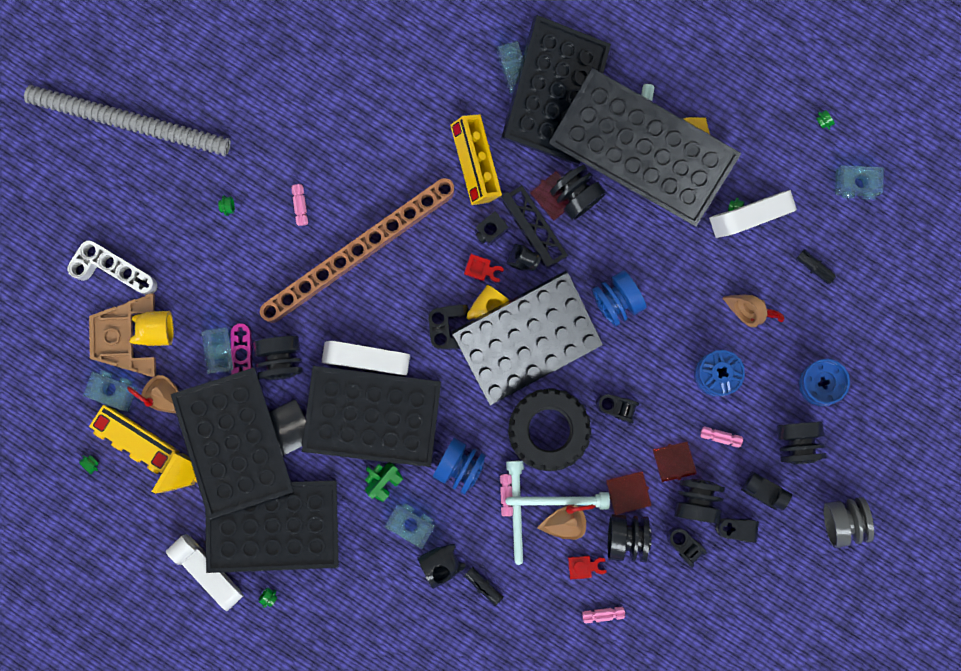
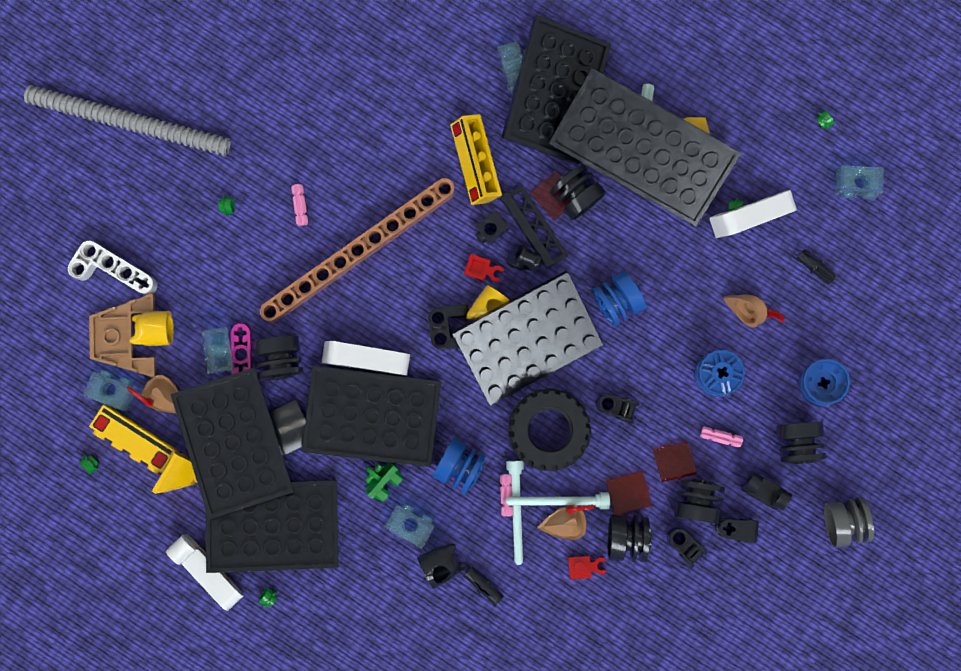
bright pink axle [582,607,625,623] -> none

